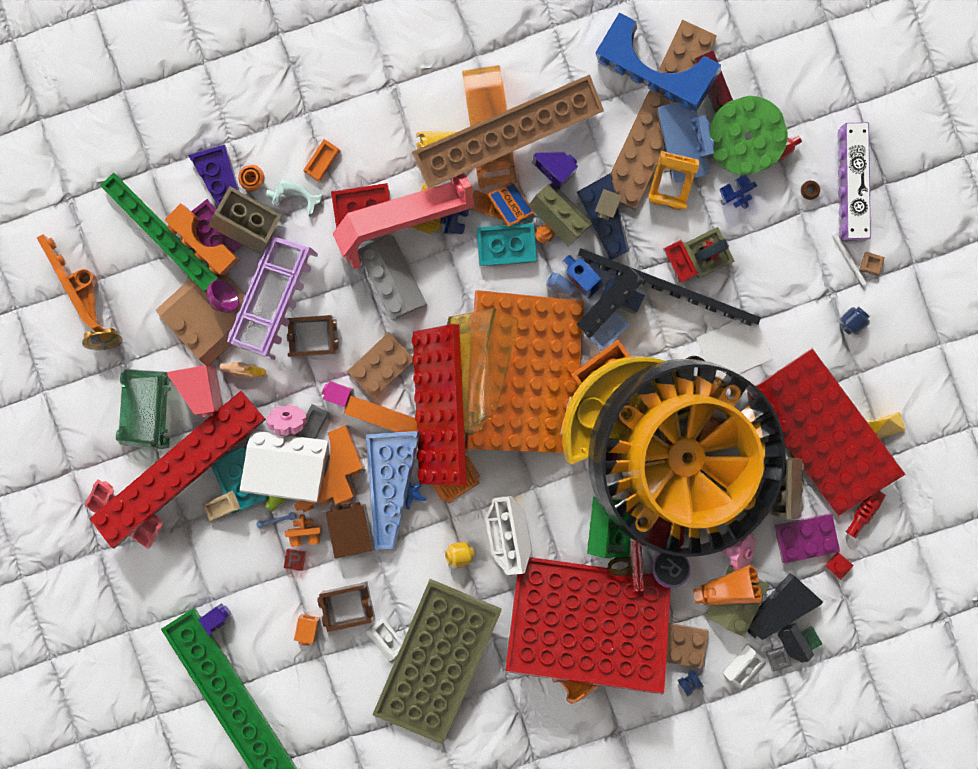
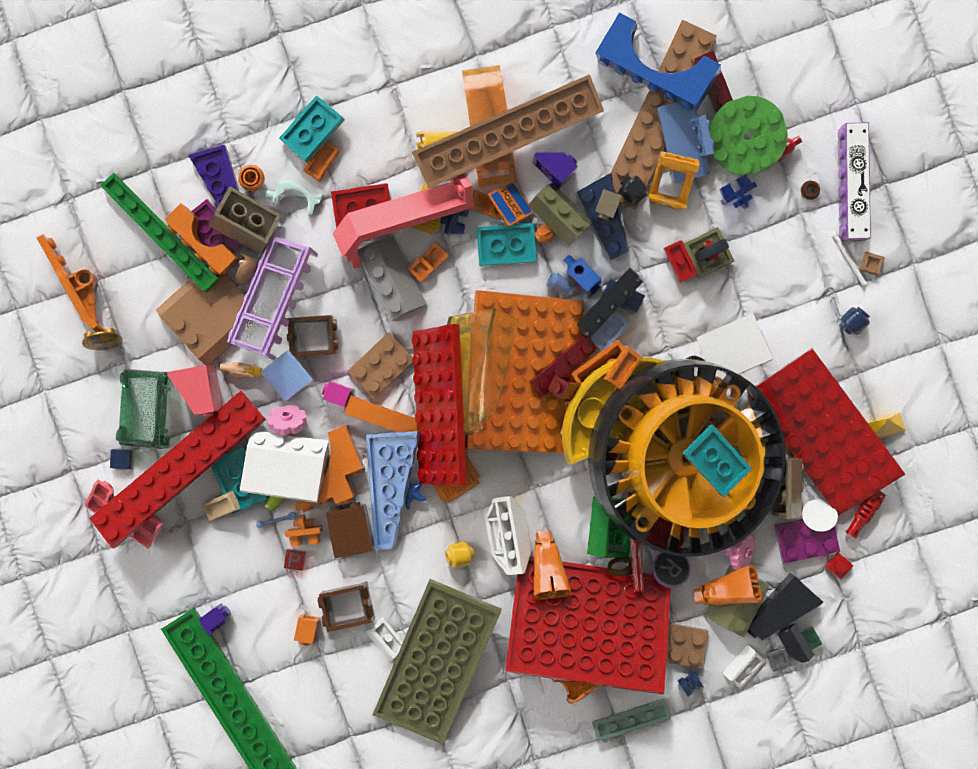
magenta piece [207,279,239,313] -> none
flat silver tile [296,404,329,439] -> none
black plate [577,248,761,327] -> none
none -> dark blue tile [110,449,132,469]
none -> medium nougat hair [236,253,258,284]
none -> light blue slope [260,350,313,401]
none -> teal plate [279,95,345,163]
none -> orange slope [408,242,450,283]
none -> dark red plate [529,334,597,397]
none -> orange piece [534,531,572,600]
none -> dark red window [548,375,581,402]
none -> sand green plate [592,698,671,742]
none -> orange tile [604,346,643,389]
none -> black head [619,175,648,205]
none -> teal plate [682,425,752,497]
none -> white sticker [802,499,838,531]

